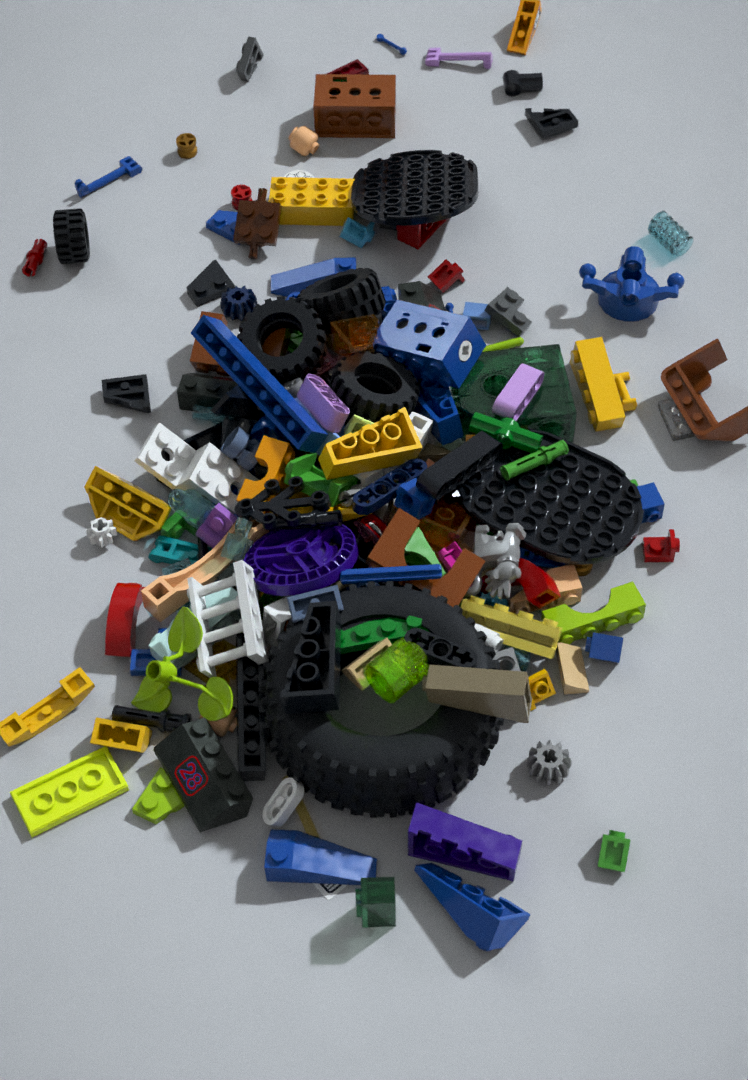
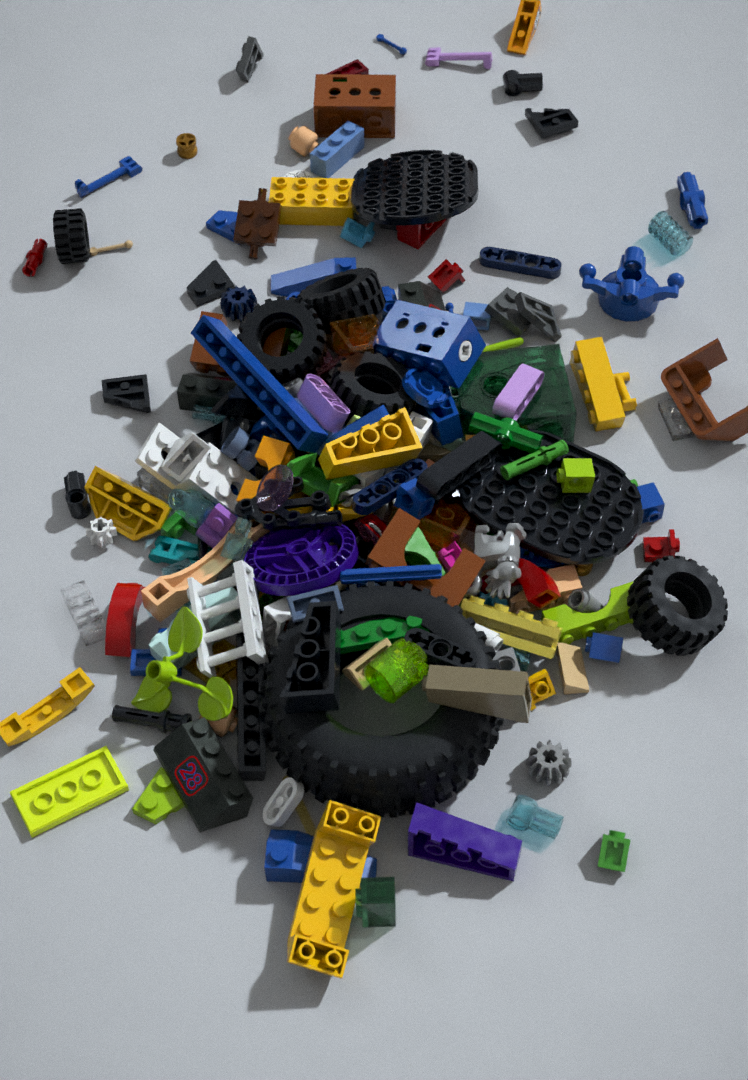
yellow brick [90,717,153,753] -> none
red wheel [231,185,252,210] -> none
blue wedge [414,863,531,951] -> none
none -> clear beam [61,580,106,647]
none -> black piece [64,471,91,519]
none -> tan hinge [90,240,133,256]
none -> clear plate [137,468,178,512]
none -> white slope [161,432,211,482]
none -> clear purple dish [256,464,294,512]
none -> yellow slope [287,800,381,979]
none -> medium blue brick [310,120,364,178]
none -> blue beam [325,405,389,443]
none -> blue tile [402,368,446,408]
none -> dark blue beam [479,246,562,279]
none -> clear light blue piece [506,795,564,840]
none -> dark grey wing [515,292,562,342]
none -> lime brick [556,458,595,493]
none -> light grey cone [568,589,603,613]
none -> black tyre [627,556,728,656]
none -> blue piece [677,172,708,229]

